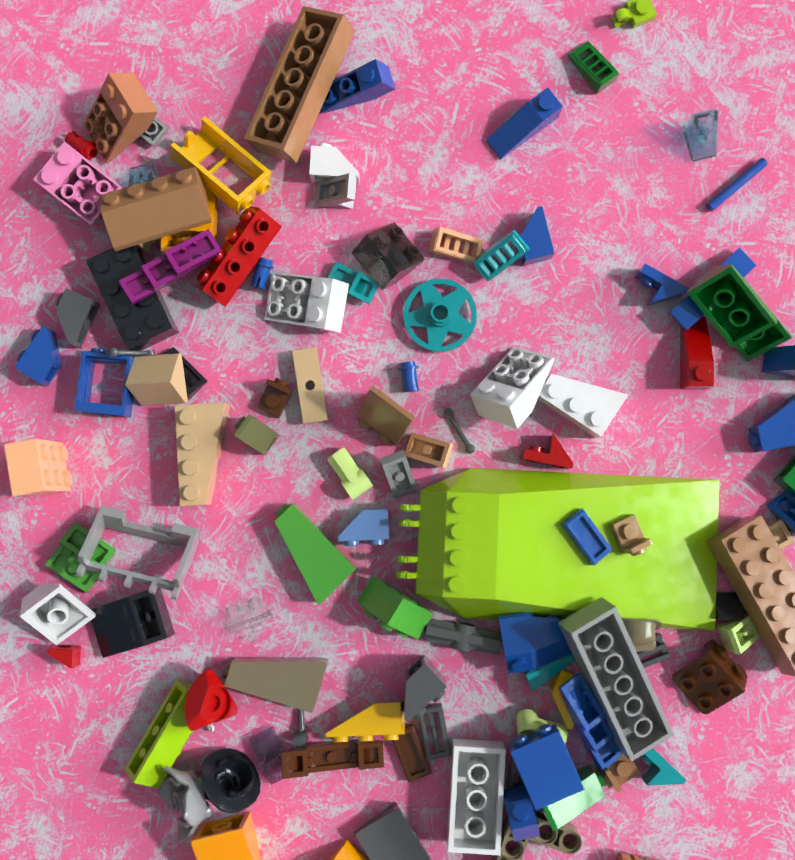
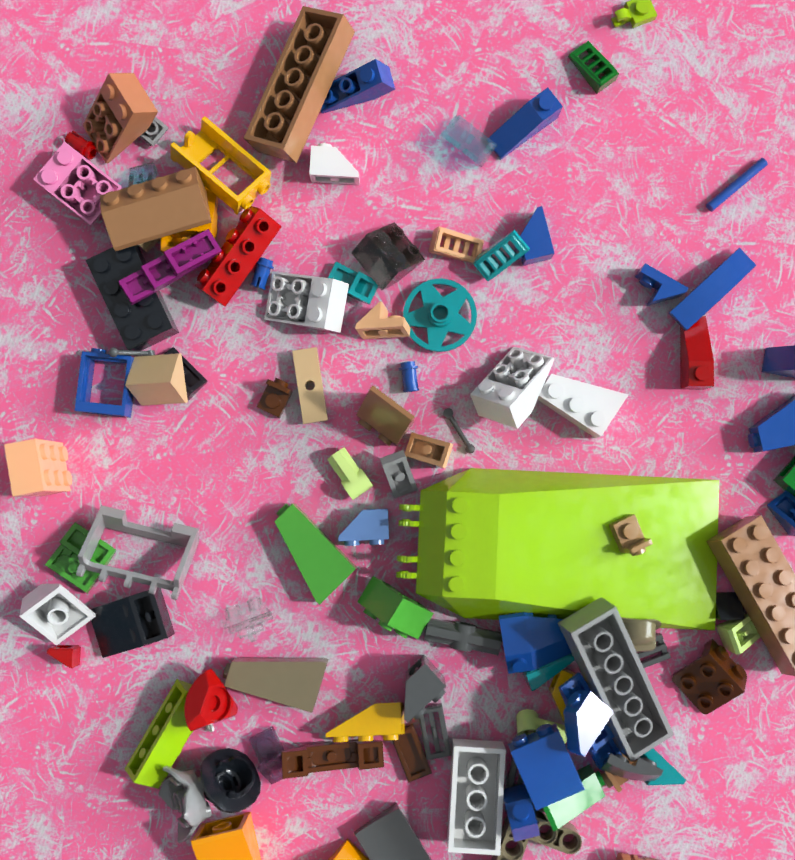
blue slope [15,326,62,386] -> none
dark grey slope [56,288,100,348] -> none
tan wedge [175,402,230,506] -> none
olive slope [234,414,280,455] -> none
dark grey hand [292,709,309,747] -> none
light grey slope [316,173,357,209] -> none
red slope [520,434,574,469] -> none
blue tile [561,508,613,566] -> none
clear light blue slope [682,108,718,162] -> none
green slope [687,264,792,361] -> none
tan plate [767,519,795,549] -> none
none -> light nougat slope [355,301,410,339]
none -> clear light blue hinge [441,115,498,167]
none -> slope [563,689,613,757]
none -> dark grey slope [601,754,663,781]

